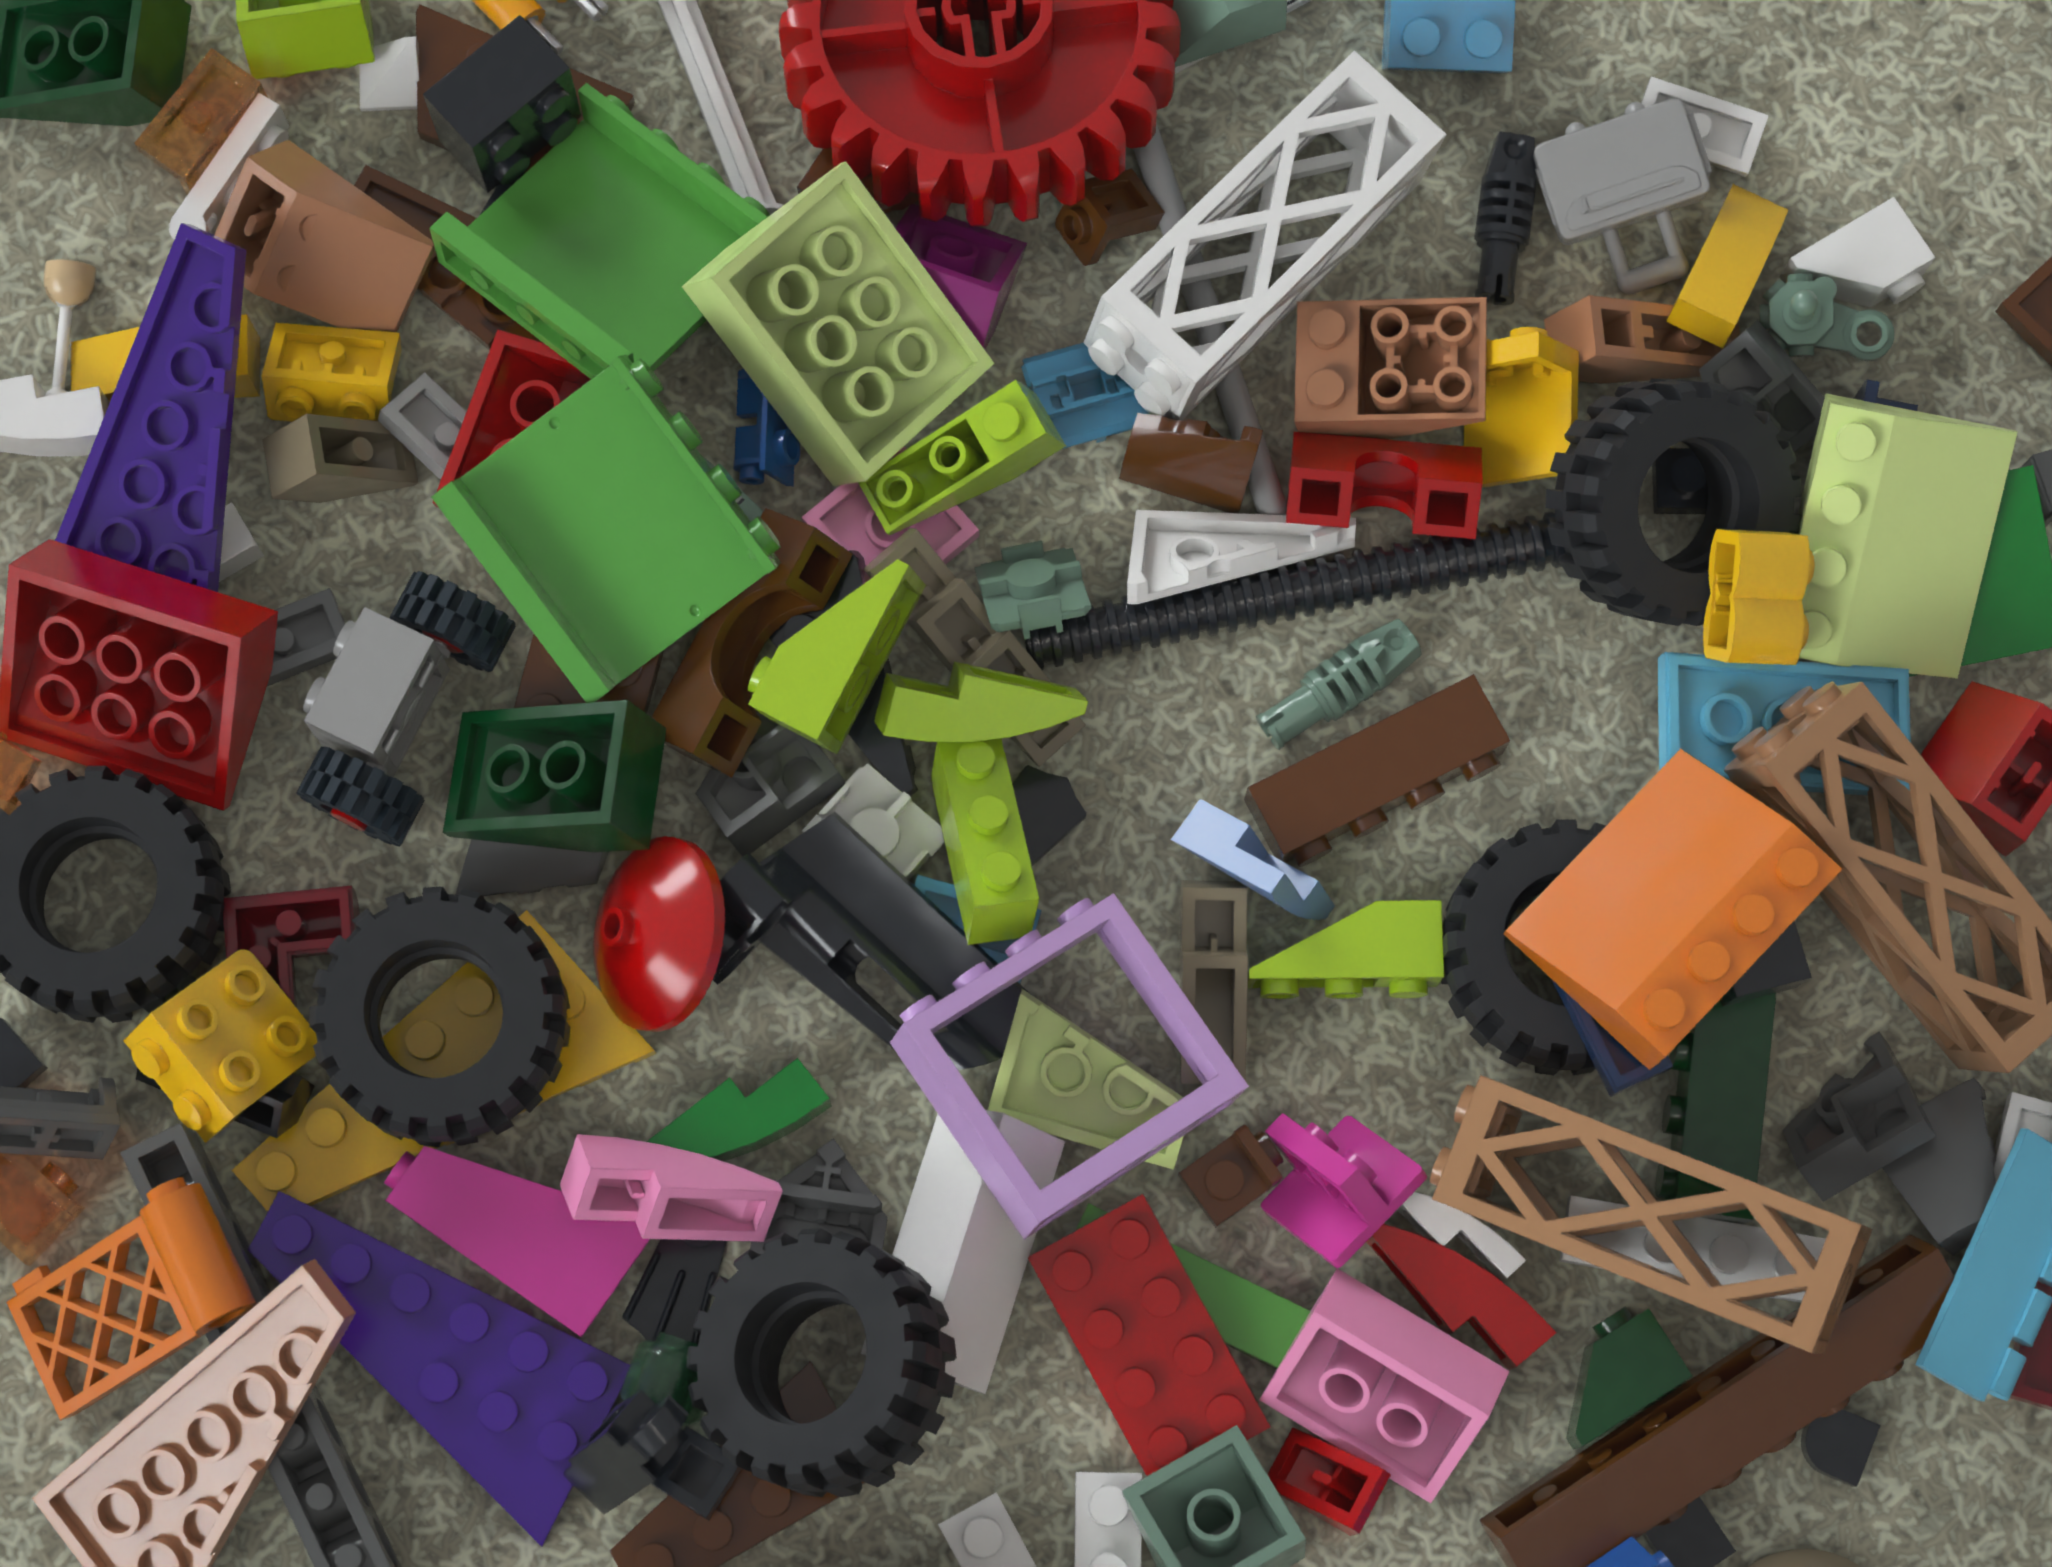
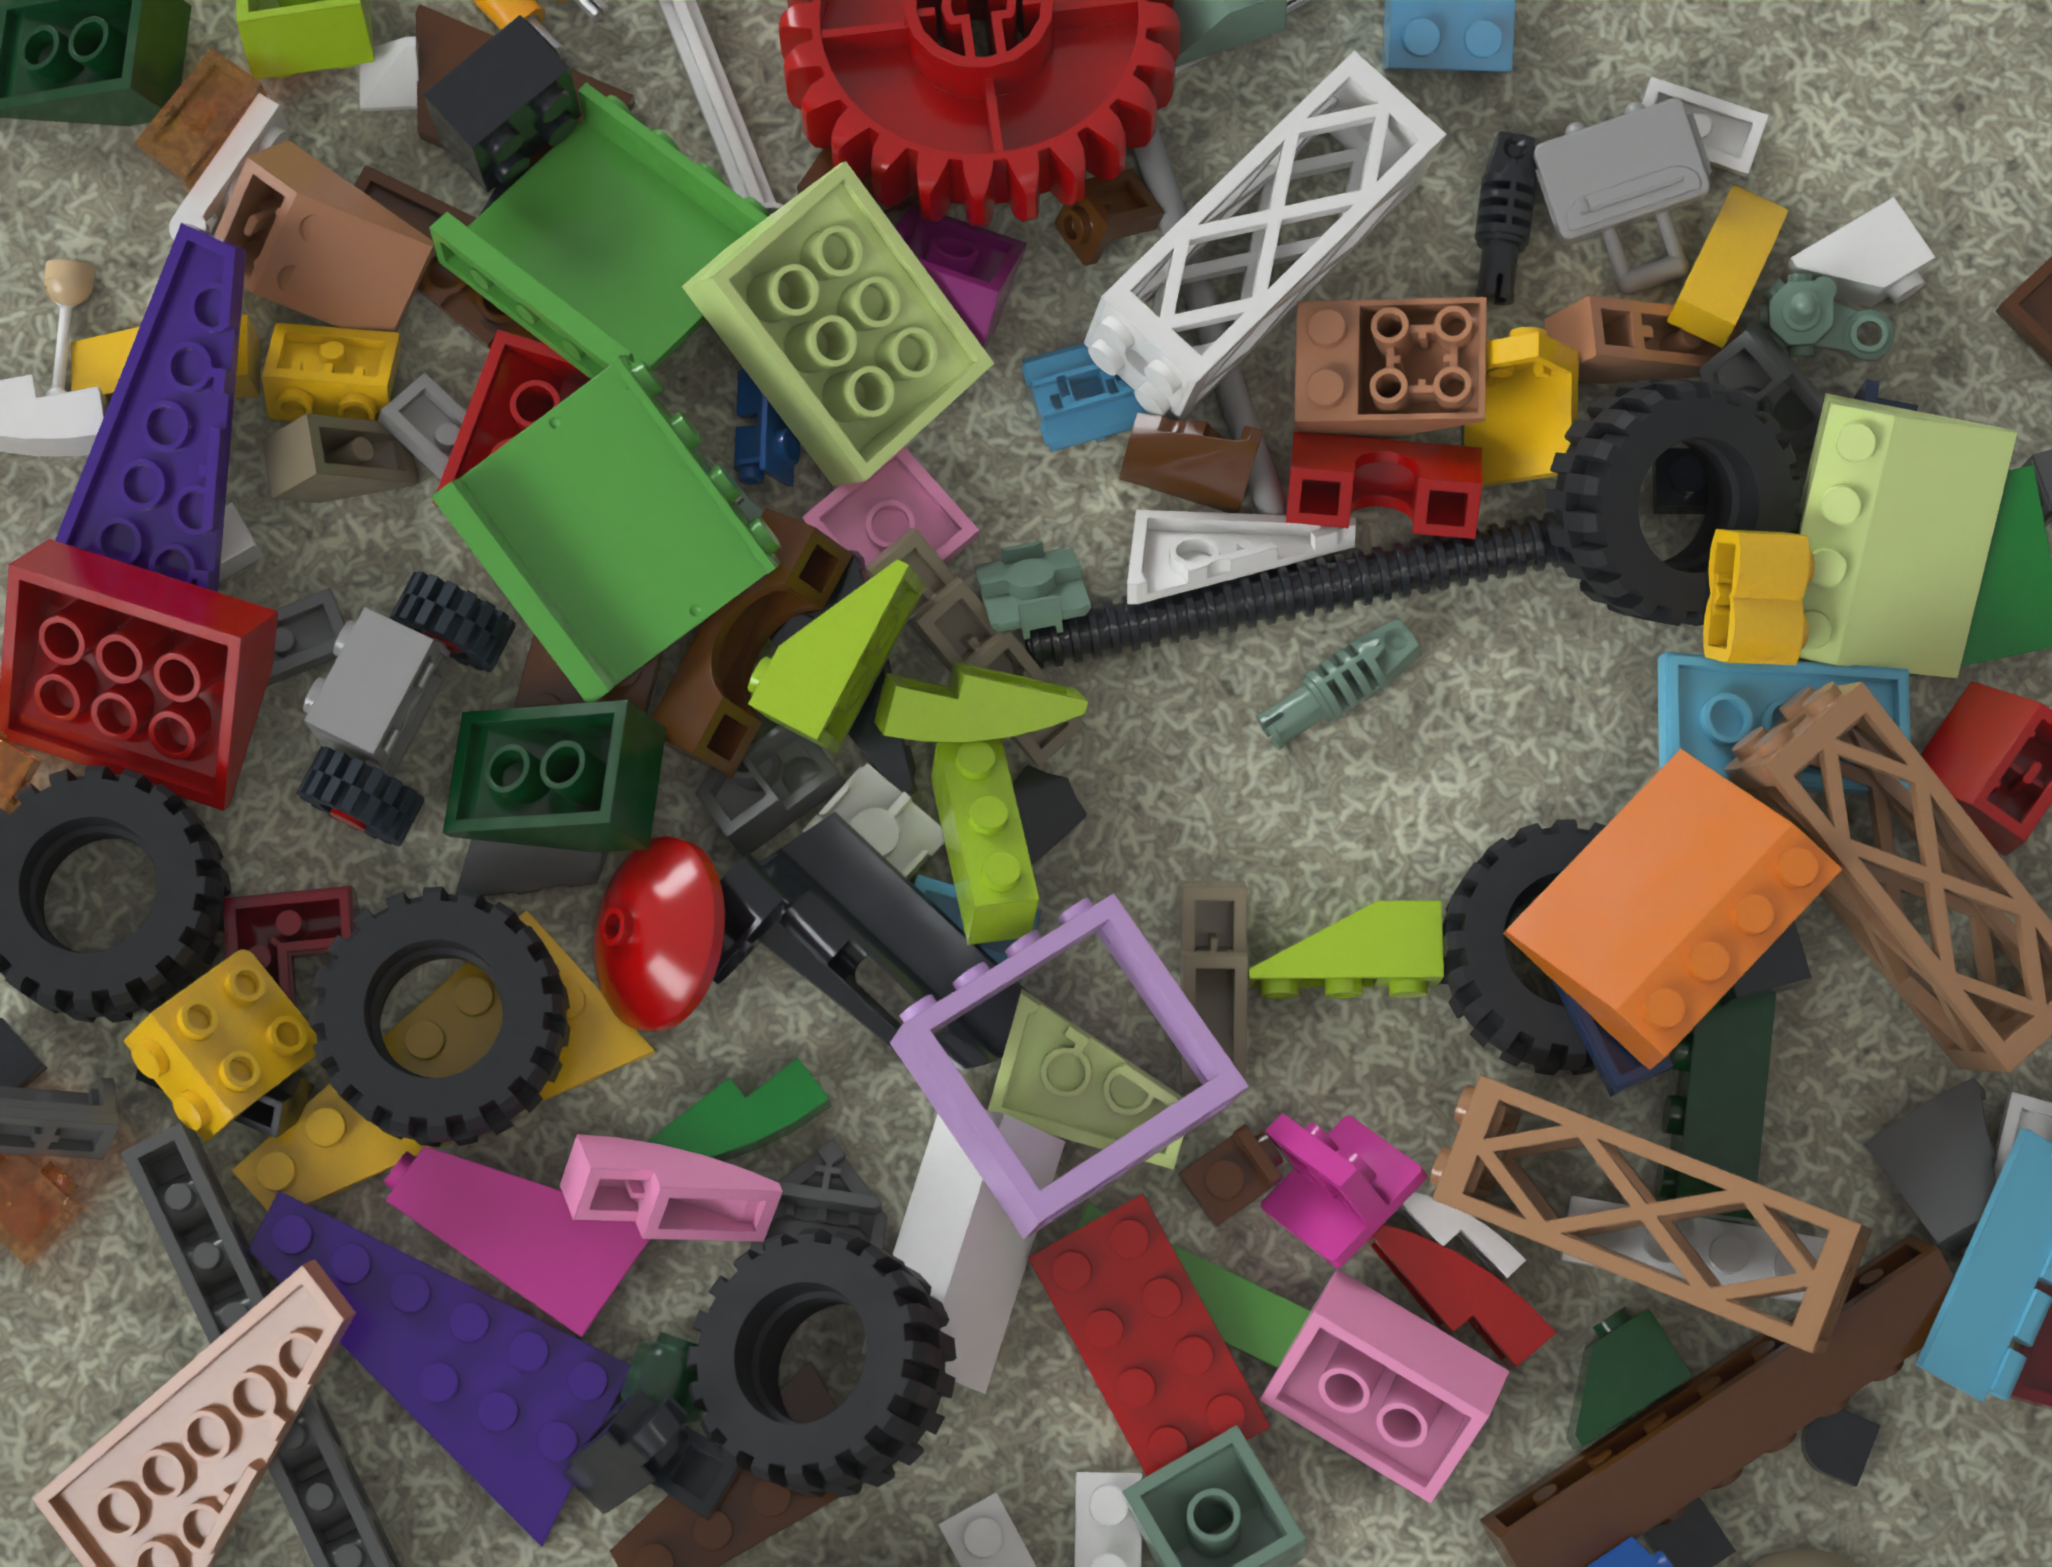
orange piece [6,1177,257,1420] -> none
black piece [622,1239,726,1348] -> none
lime slope [858,379,1066,535] -> none
slope [1171,799,1335,920] -> none
reddish brown brick [1244,674,1510,867] -> none
red slope [1267,1427,1391,1536] -> none
dark grey slope [1782,1031,1936,1202] -> none

